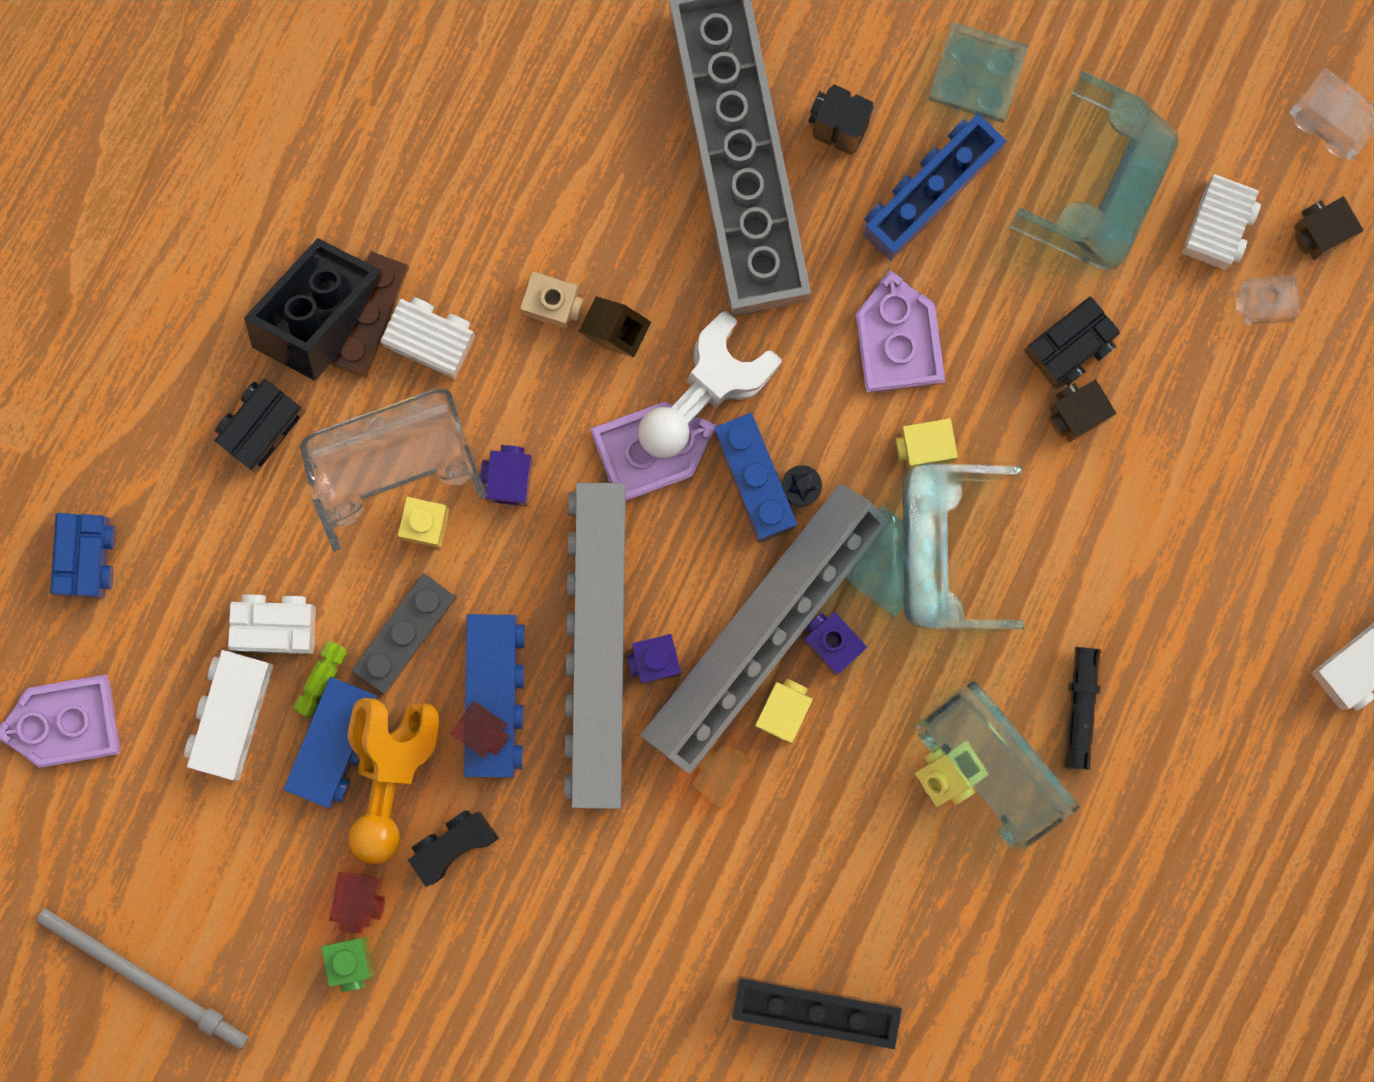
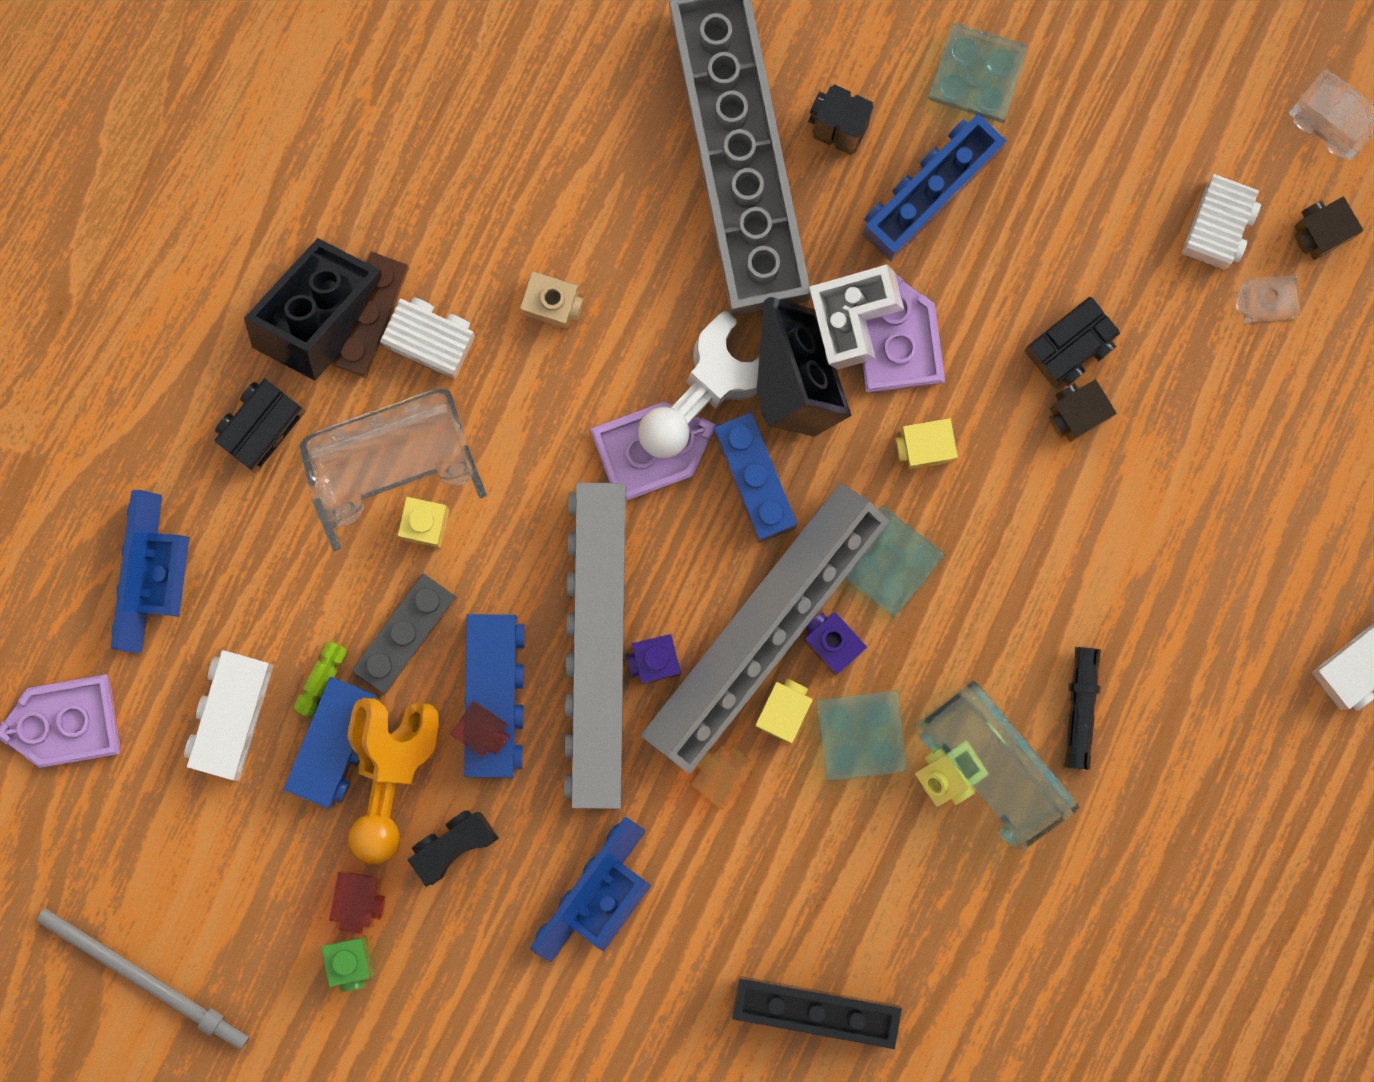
blue brick [50,513,116,598] -> none
white brick [228,594,316,654] -> none
dark purple brick [480,445,533,507] -> none
dark brown brick [578,296,651,358] -> none
black tile [782,465,822,507] -> none
clear light blue windscreen [903,463,1024,632] -> none
clear light blue windscreen [1009,71,1178,270] -> none
none -> blue bracket [111,490,190,653]
none -> blue bracket [530,817,651,962]
none -> black slope [757,297,852,437]
none -> white brick [809,265,904,370]
none -> clear light blue plate [817,691,907,781]

